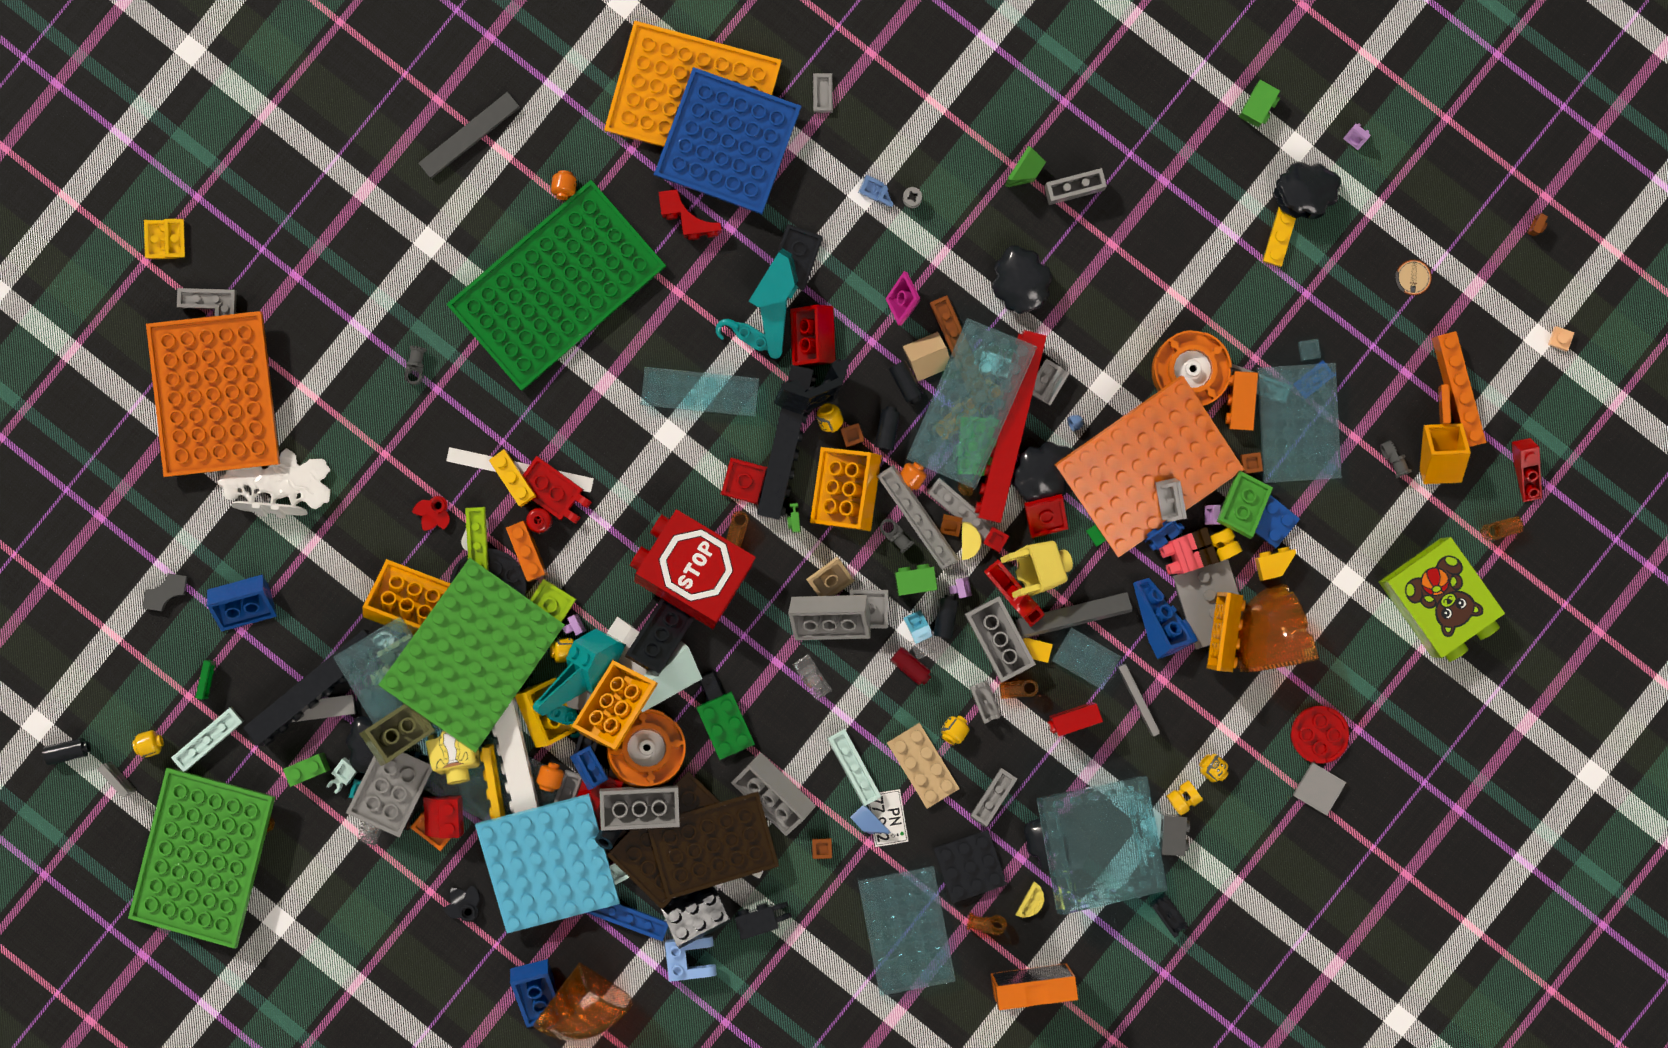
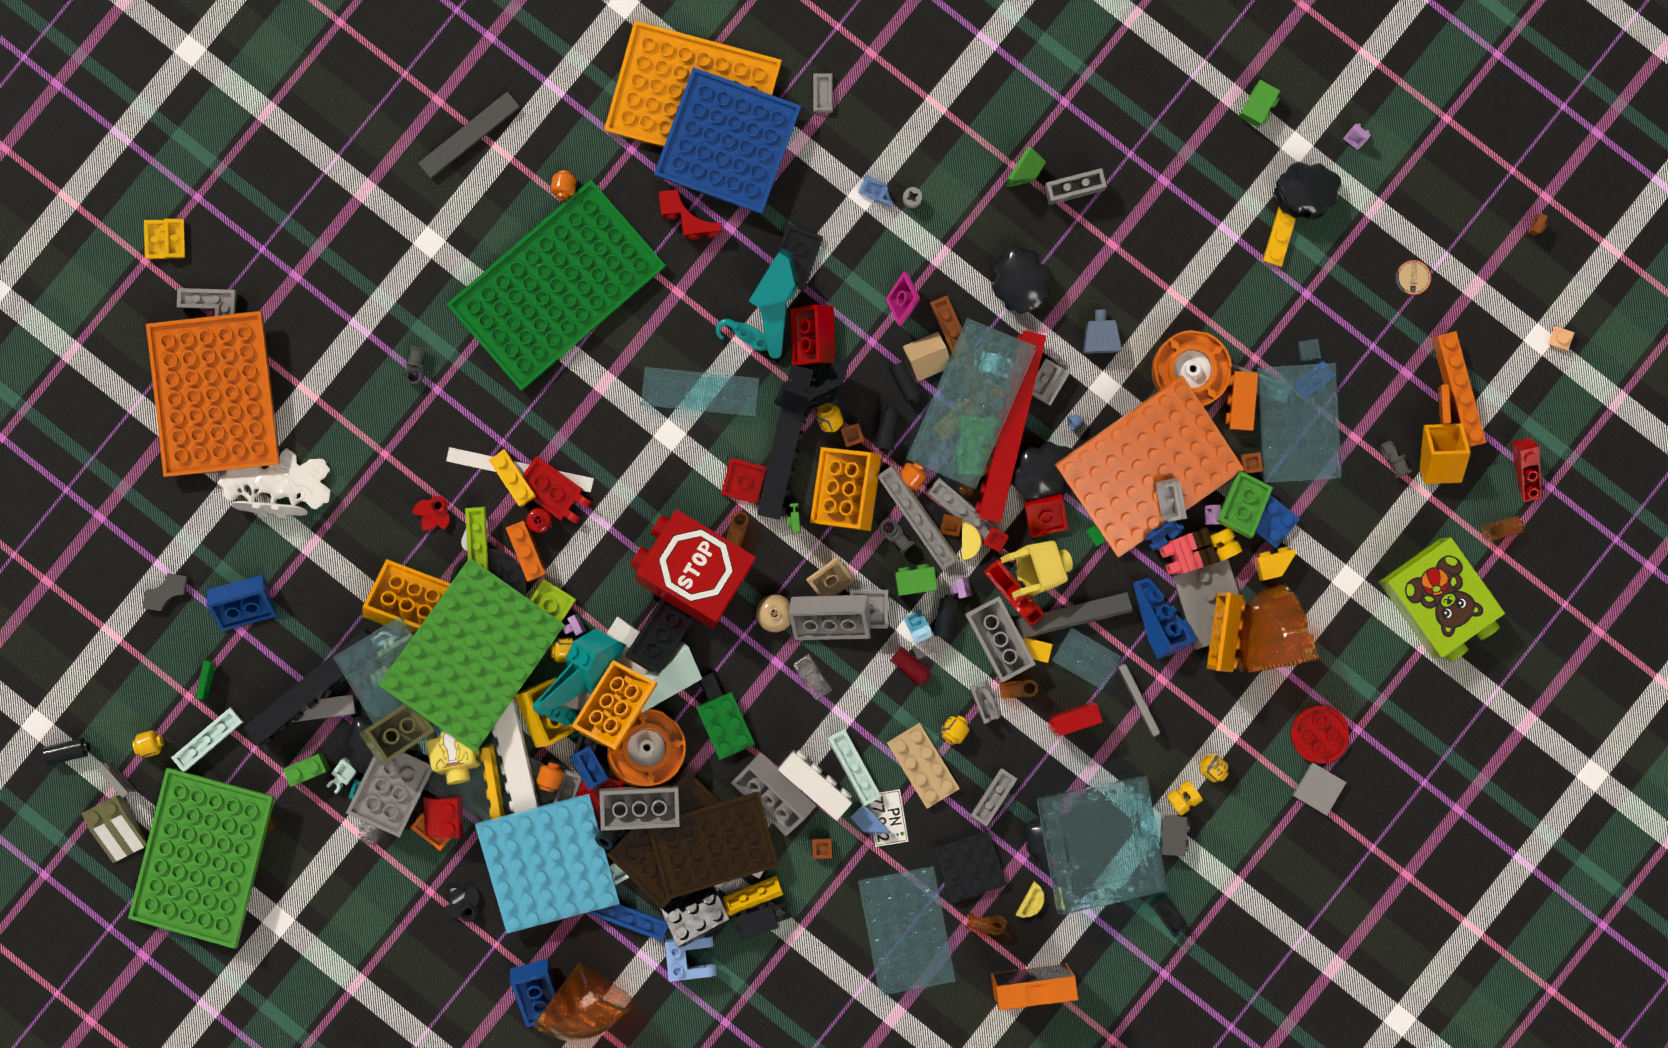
none -> olive slope [81,795,147,863]
none -> yellow plate [723,876,783,916]
none -> tan cylinder [756,594,791,632]
none -> white brick [778,750,852,821]
none -> sand blue torso [1083,310,1122,354]

